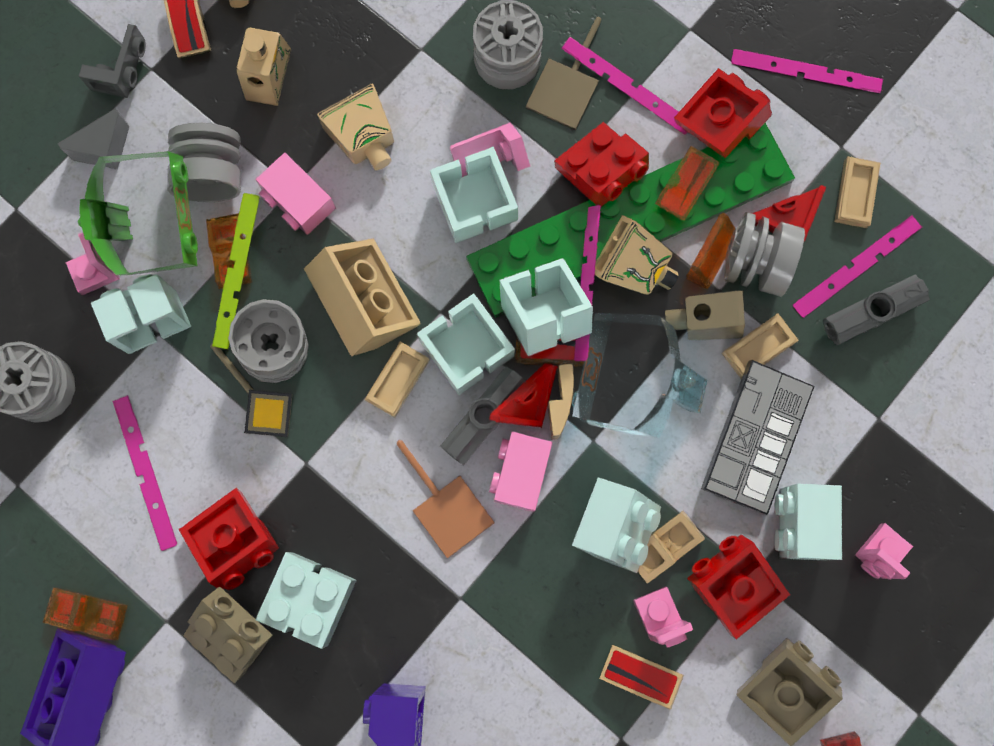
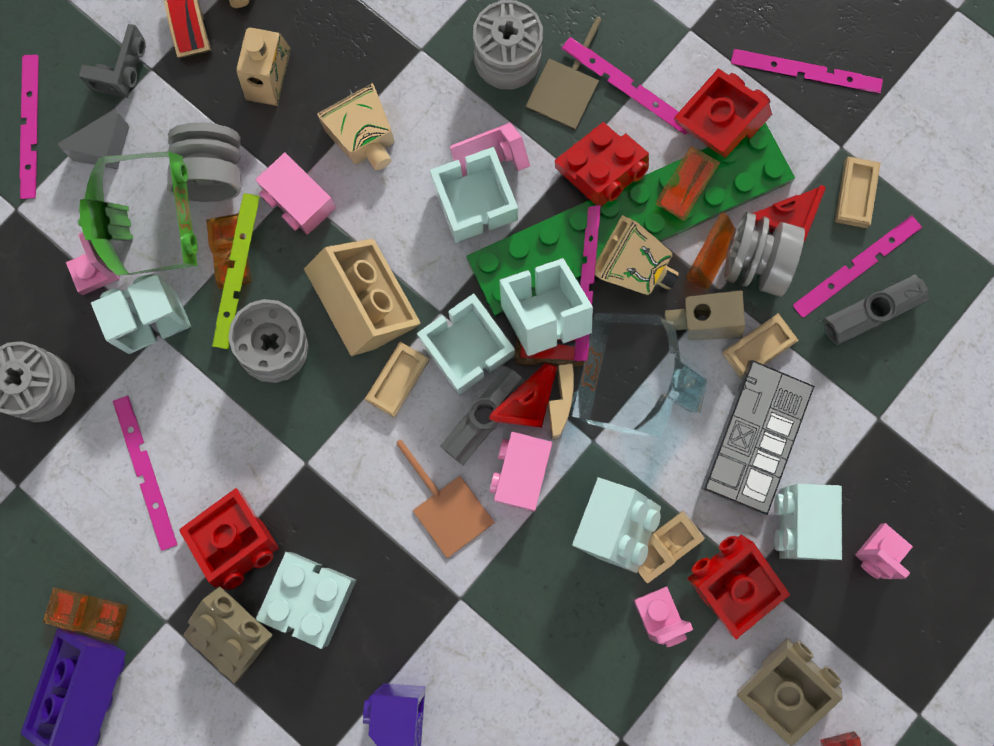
piece [210,343,293,437] -> none
red slope [599,645,684,709] -> none
none -> dark pink piece [20,55,39,199]

